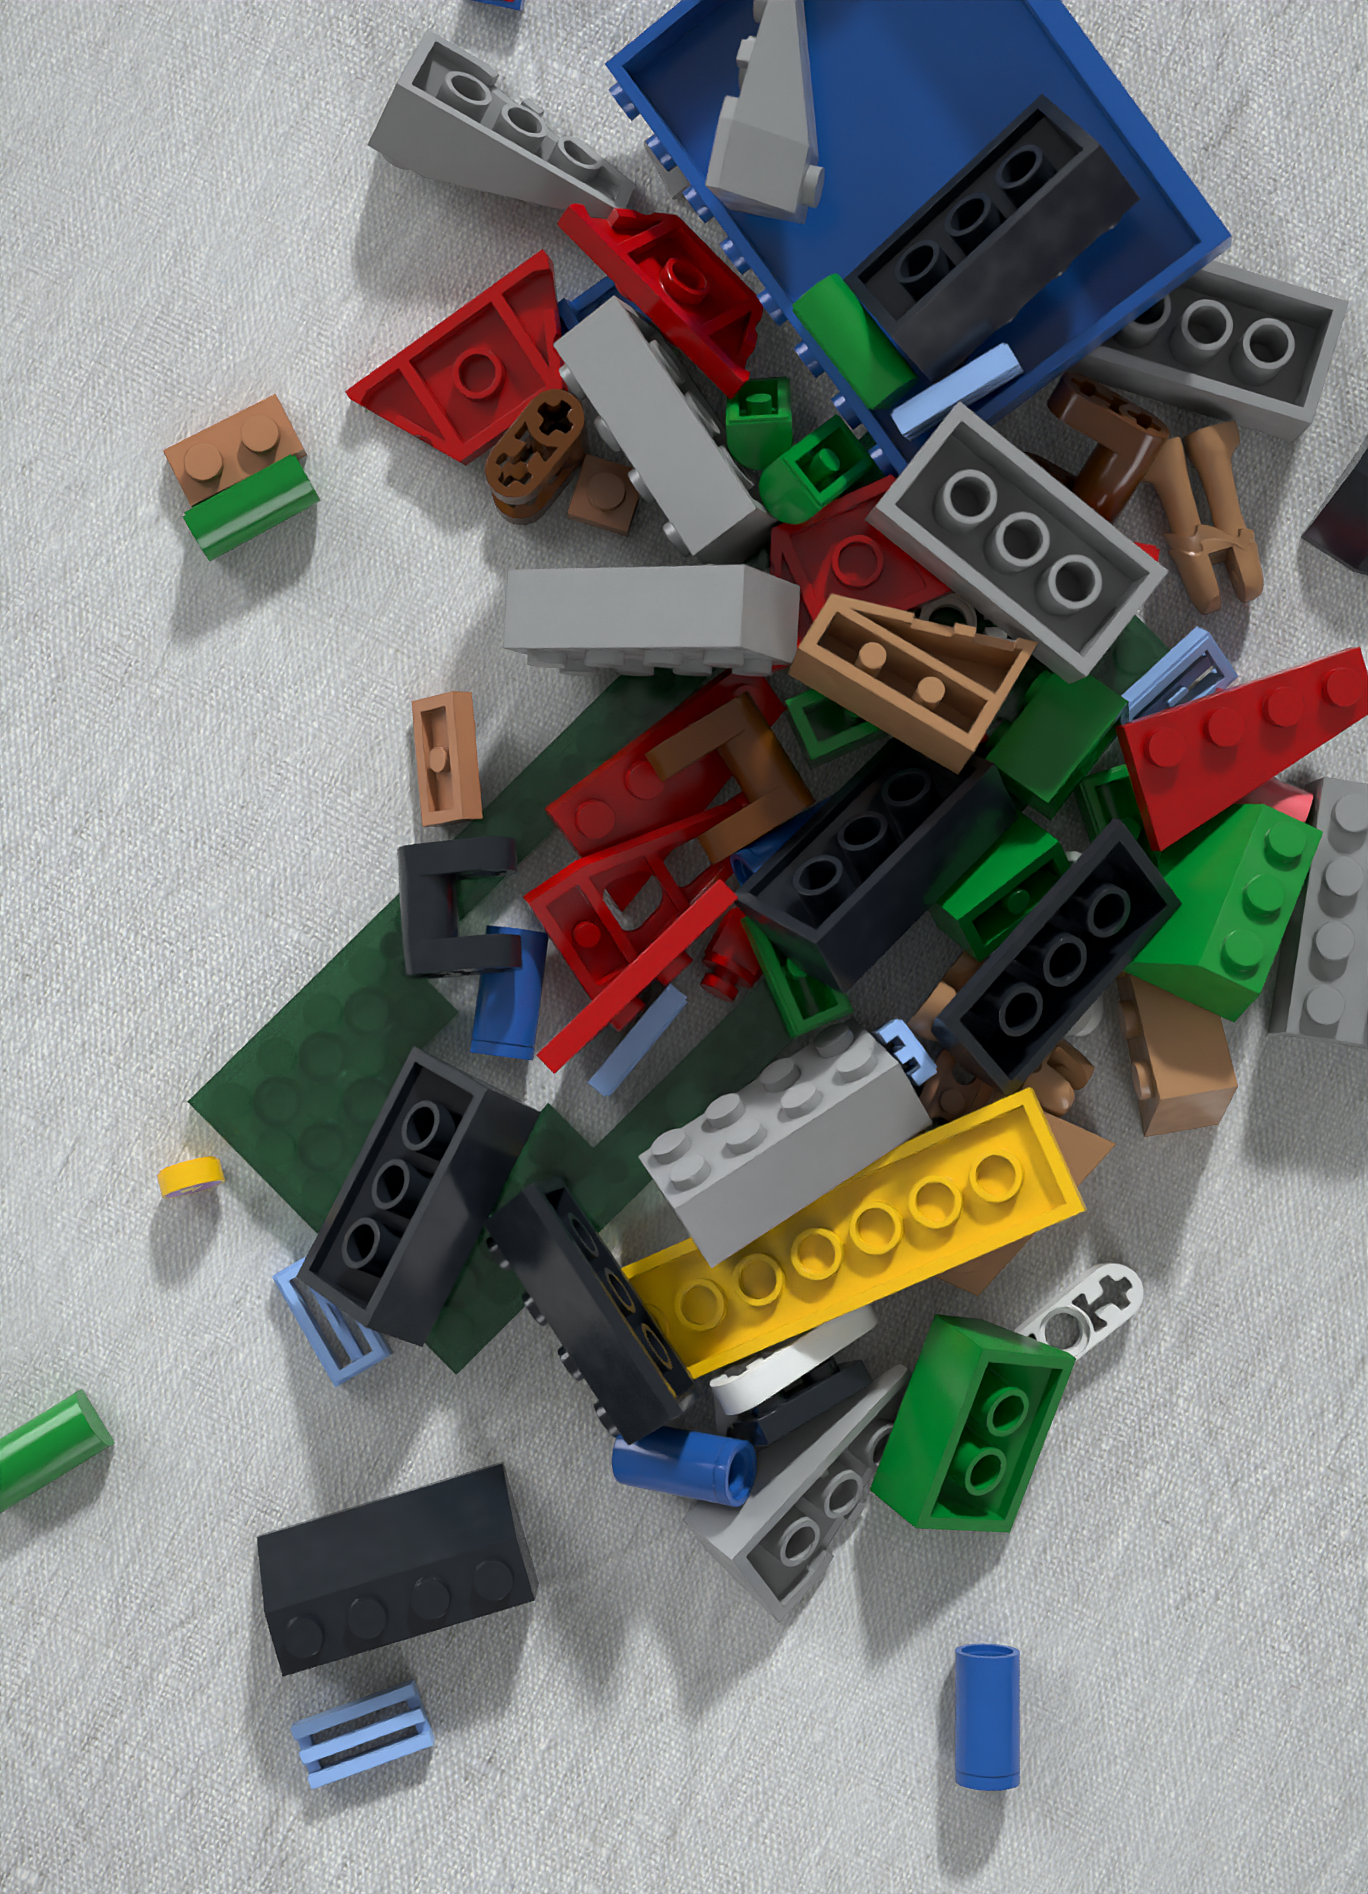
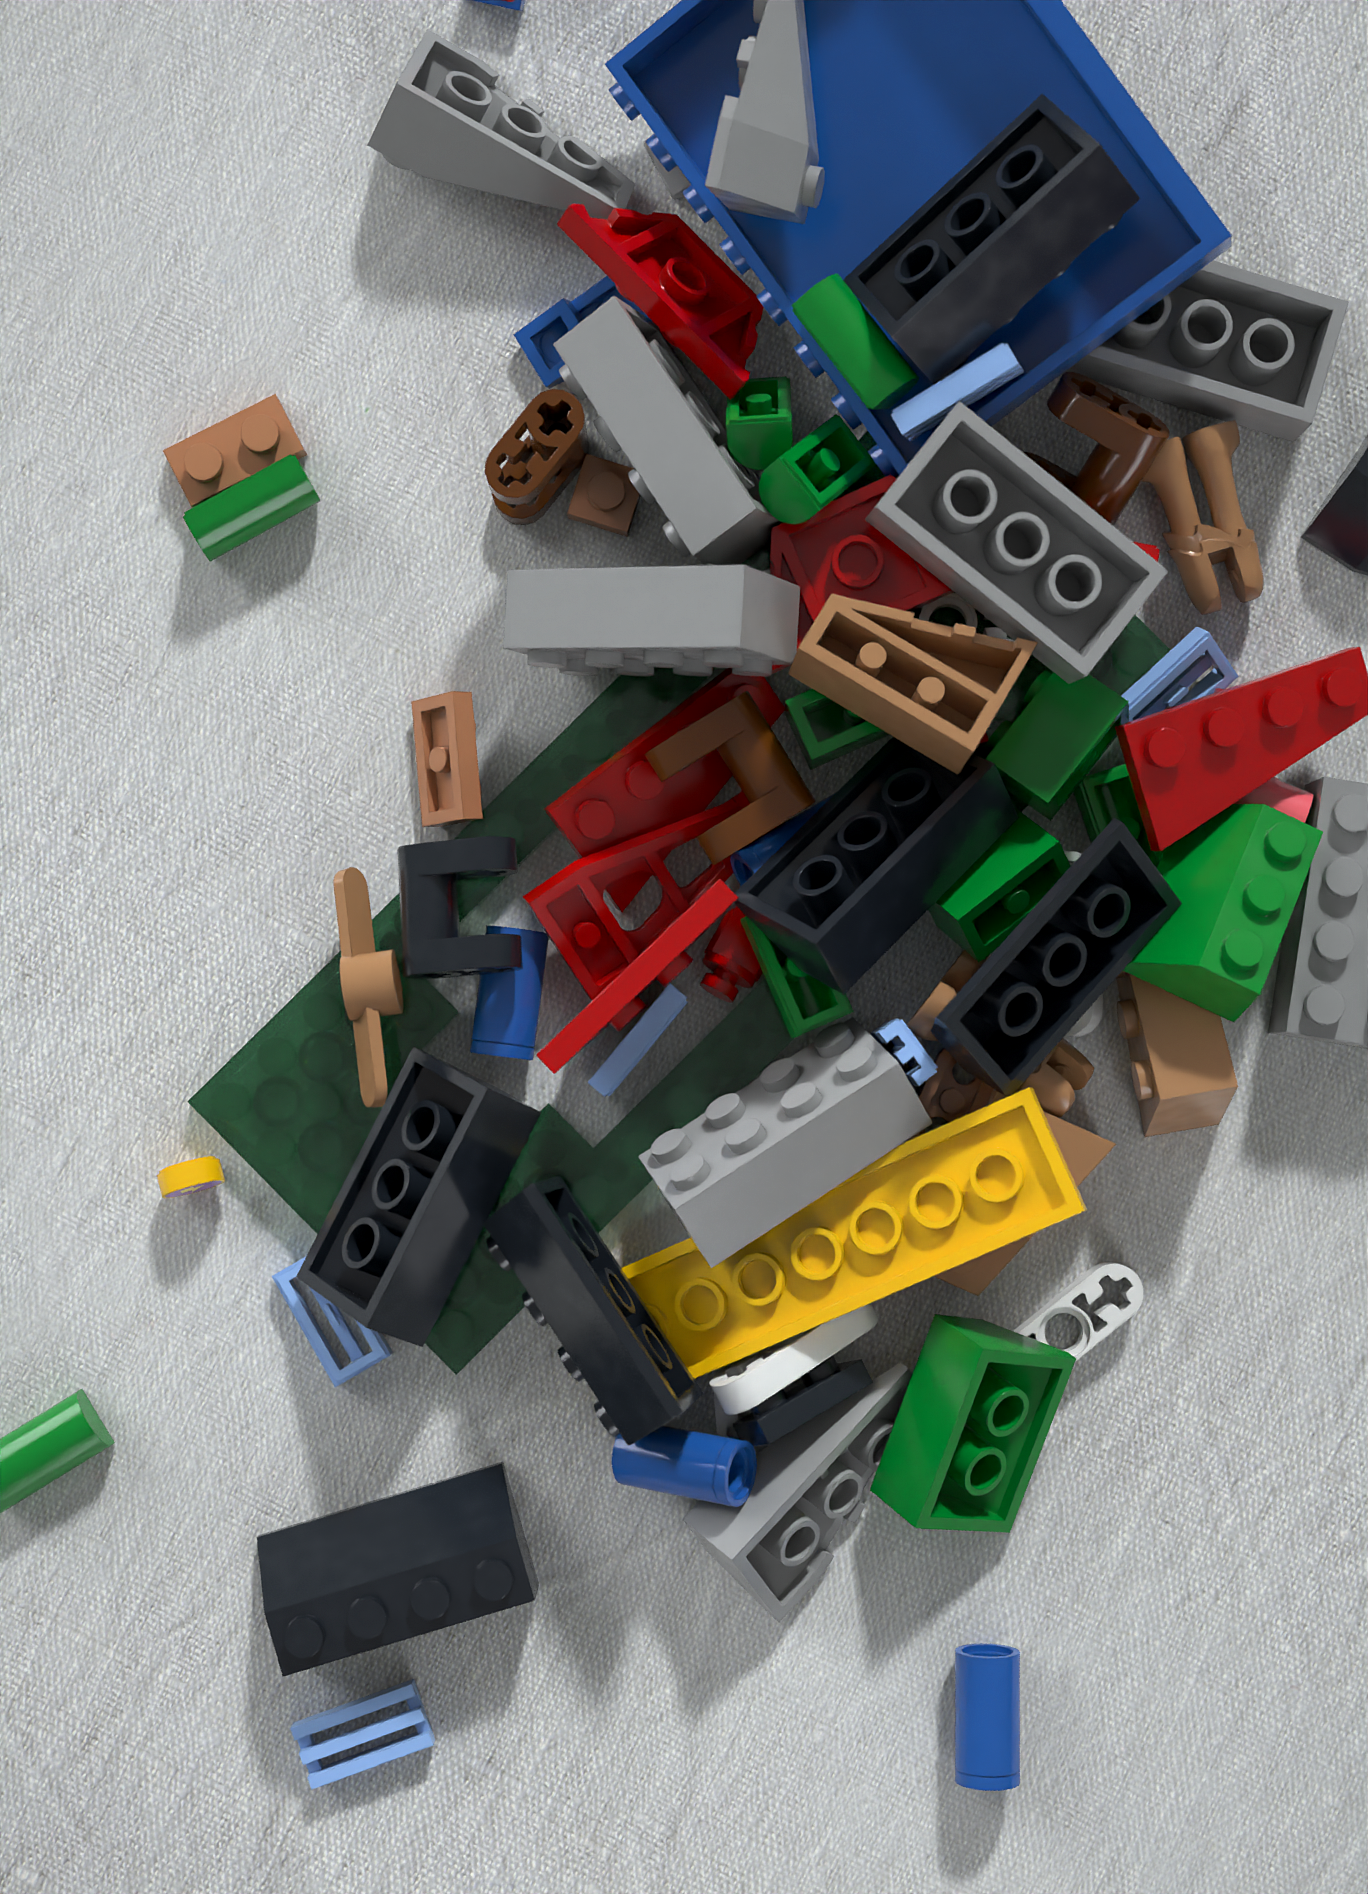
red wing [345,249,568,466] -> none
none -> medium nougat piece [333,867,404,1108]

